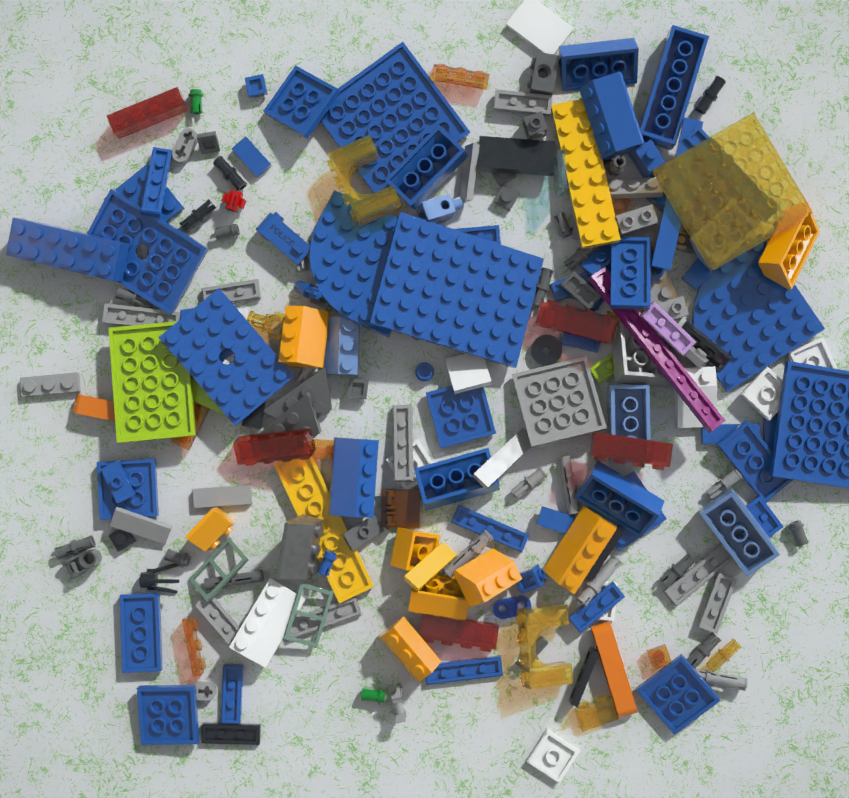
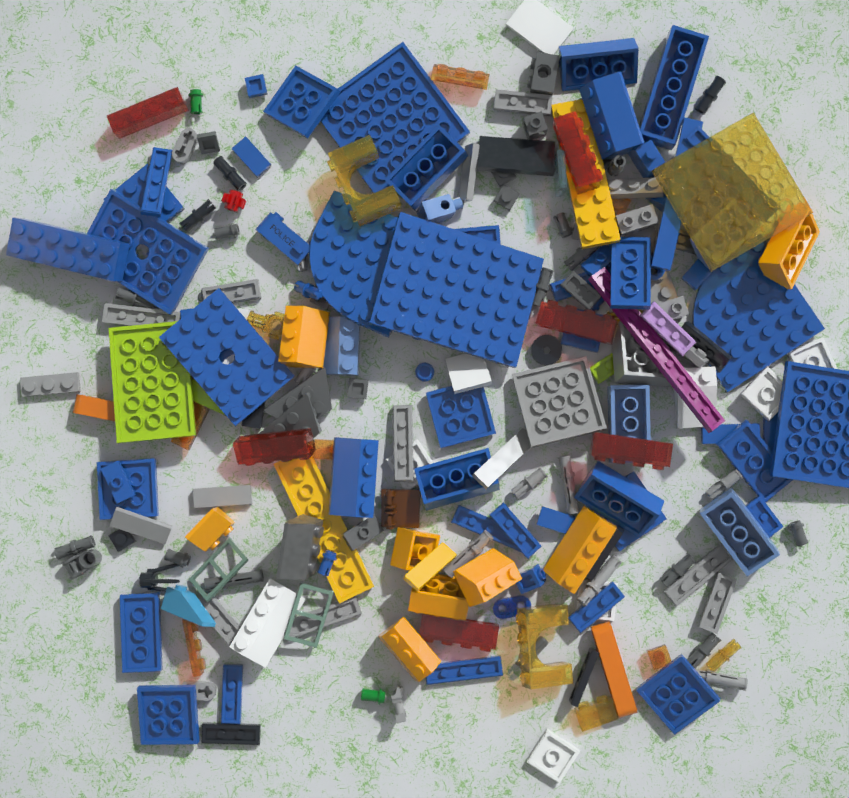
none -> dark azure slope [161,584,216,627]
none -> blue tile [489,502,542,559]
none -> clear red brick [553,111,603,195]

